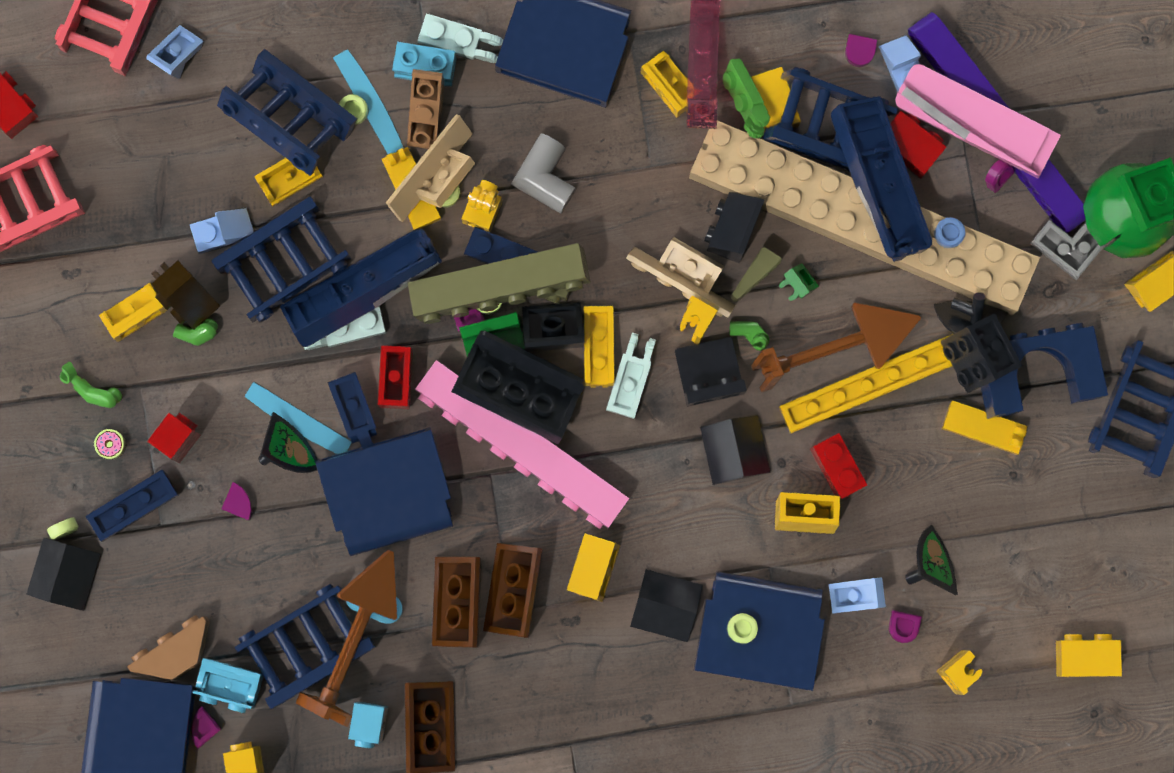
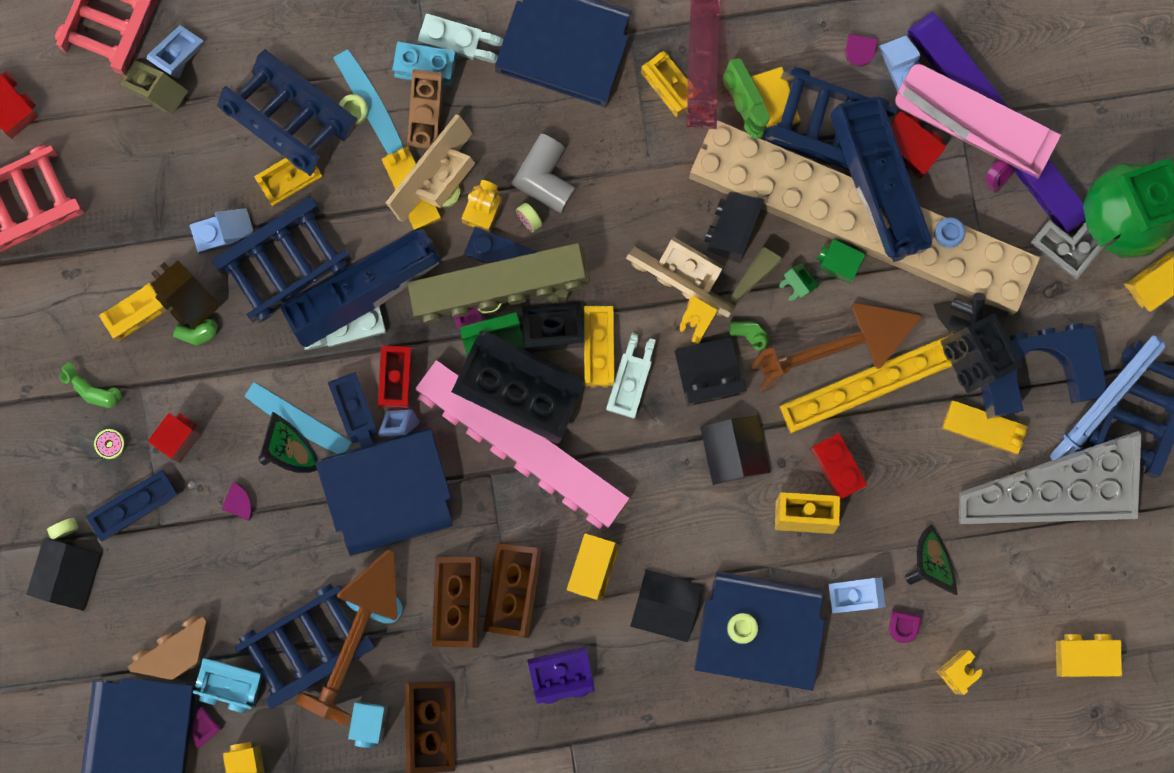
none -> olive slope [120,60,188,115]
none -> medium blue slope [378,409,420,437]
none -> yellowish green tile [516,203,542,232]
none -> dark purple bracket [527,647,595,704]
none -> green brick [817,239,865,285]
none -> light grey wing [959,431,1141,524]
none -> medium blue axle [1050,335,1166,460]

